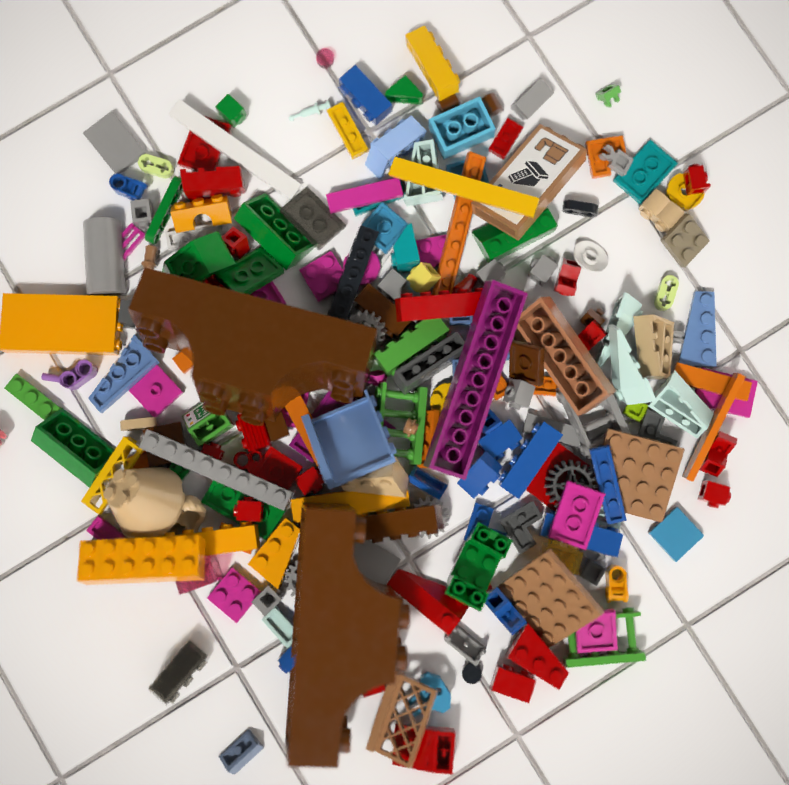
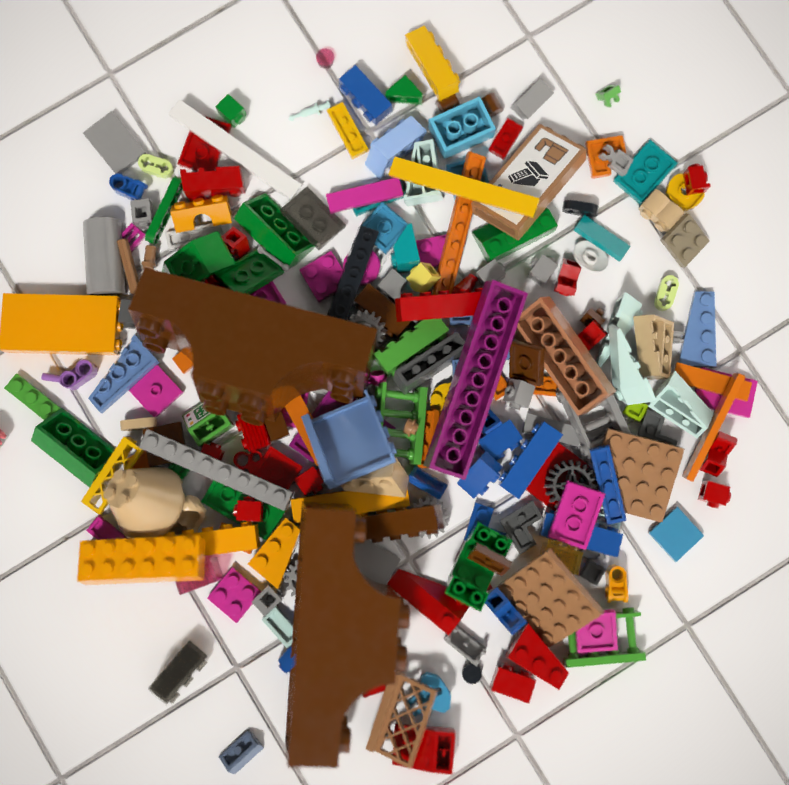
none -> medium nougat axle [117,239,139,294]
none -> light grey hinge [257,246,289,271]
none -> reddish brown plate [467,543,512,576]
none -> teal tile [573,215,631,262]

